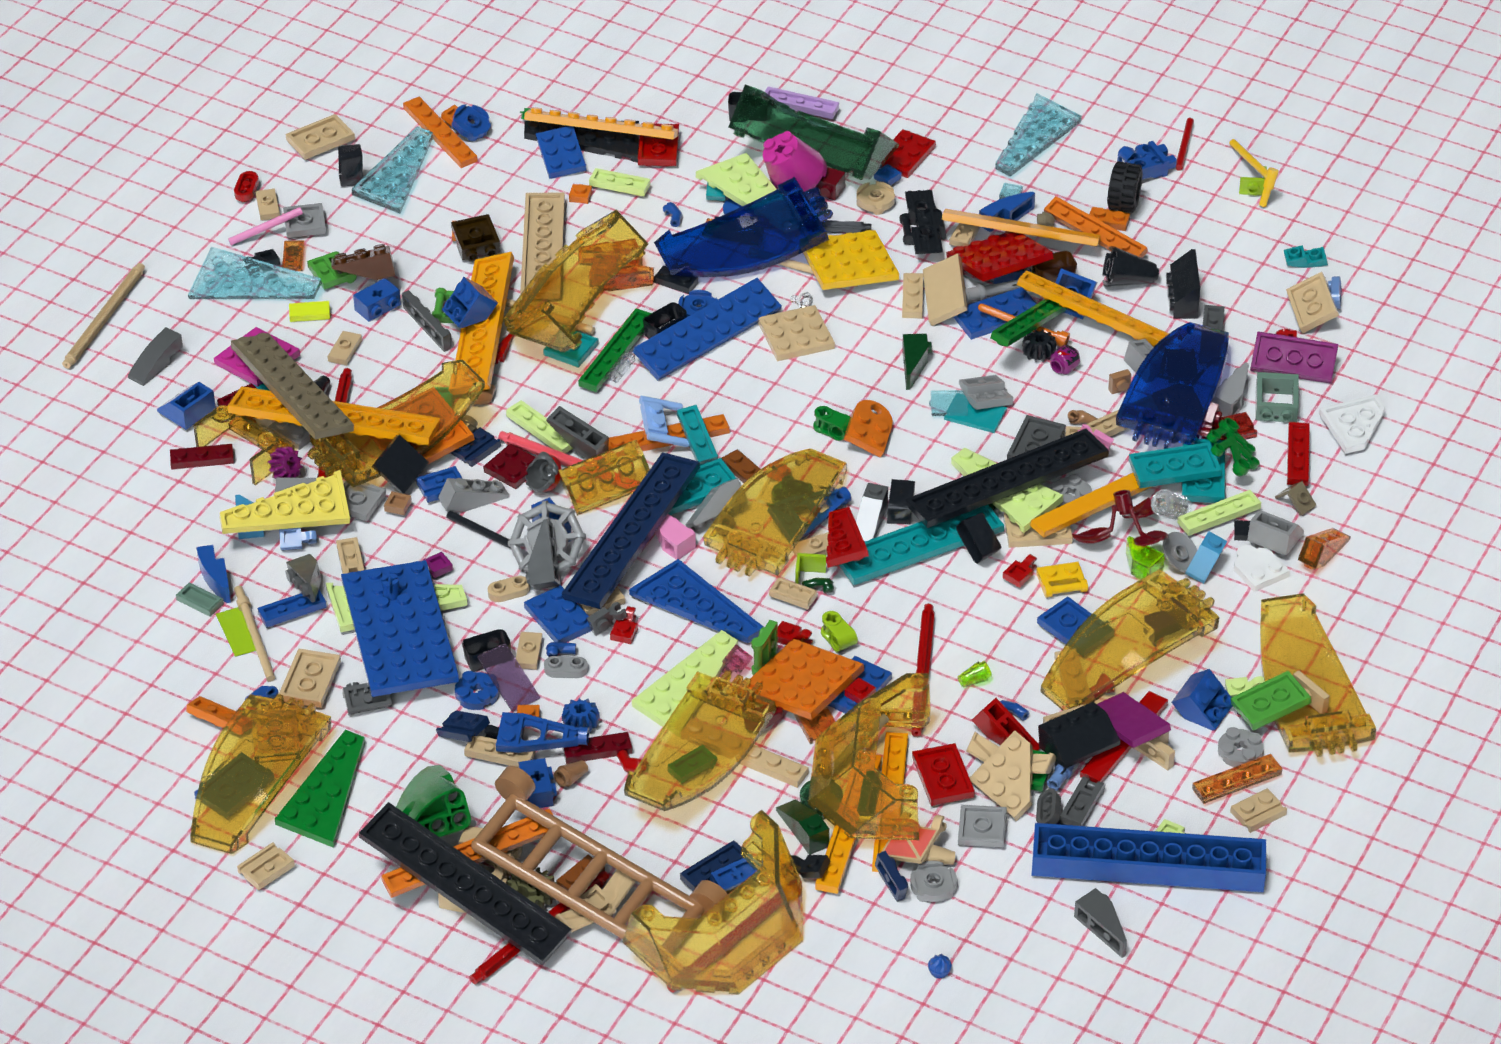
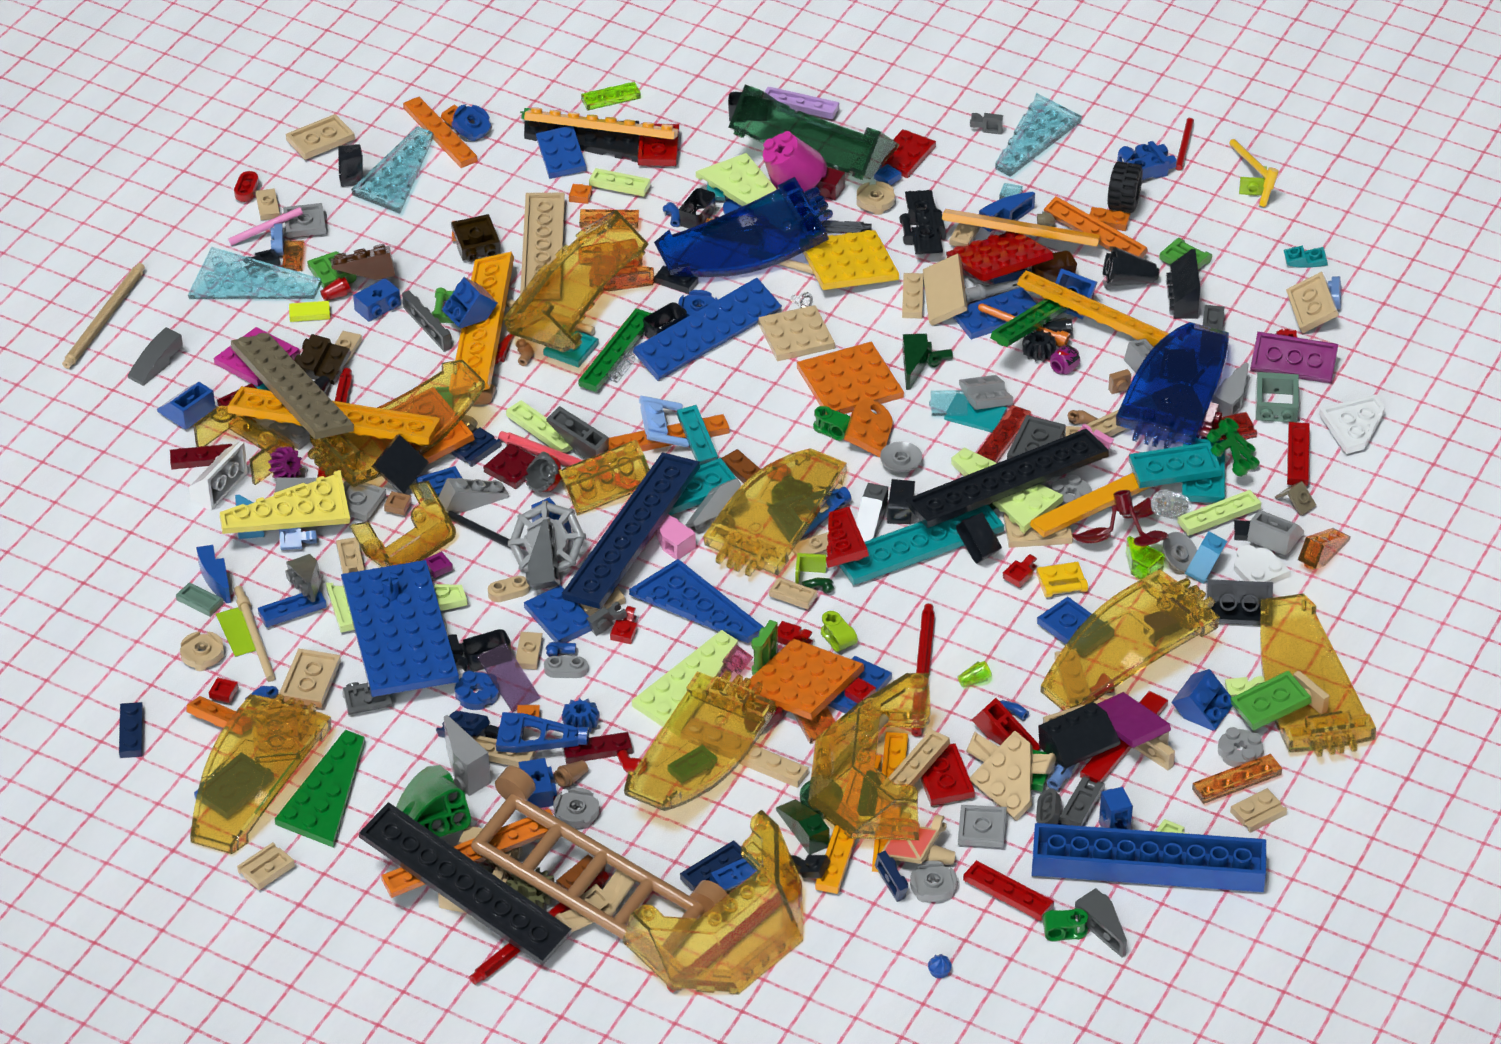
none -> dark blue plate [119,702,143,758]
none -> tan plate [180,631,224,671]
none -> white slope [189,441,248,511]
none -> red plate [208,677,238,703]
none -> medium blue plate [271,223,284,256]
none -> dark brown plate [294,334,351,385]
none -> red cone [320,277,351,301]
none -> clear yellow windscreen [349,480,456,567]
none -> light grey slope [444,715,491,796]
none -> black plate [448,634,468,671]
none -> medium nougat arm [515,339,534,366]
none -> light grey plate [553,788,599,829]
none -> clear orange plate [579,209,639,229]
none -> clear neon green plate [581,82,641,111]
none -> black piece [679,188,716,232]
none -> orange plate [797,341,904,415]
none -> tan plate [879,729,950,803]
none -> light grey dish [880,442,922,472]
none -> dark green arm [927,349,953,367]
none -> red plate [963,860,1054,921]
none -> dark grey plate [970,113,1003,135]
none -> clear red plate [977,405,1031,463]
none -> green piece [1042,908,1088,942]
none -> black cone [1043,317,1073,335]
none -> blue brick [1099,786,1133,830]
none -> bright green plate [1159,238,1212,270]
none -> black slope [1205,579,1273,626]

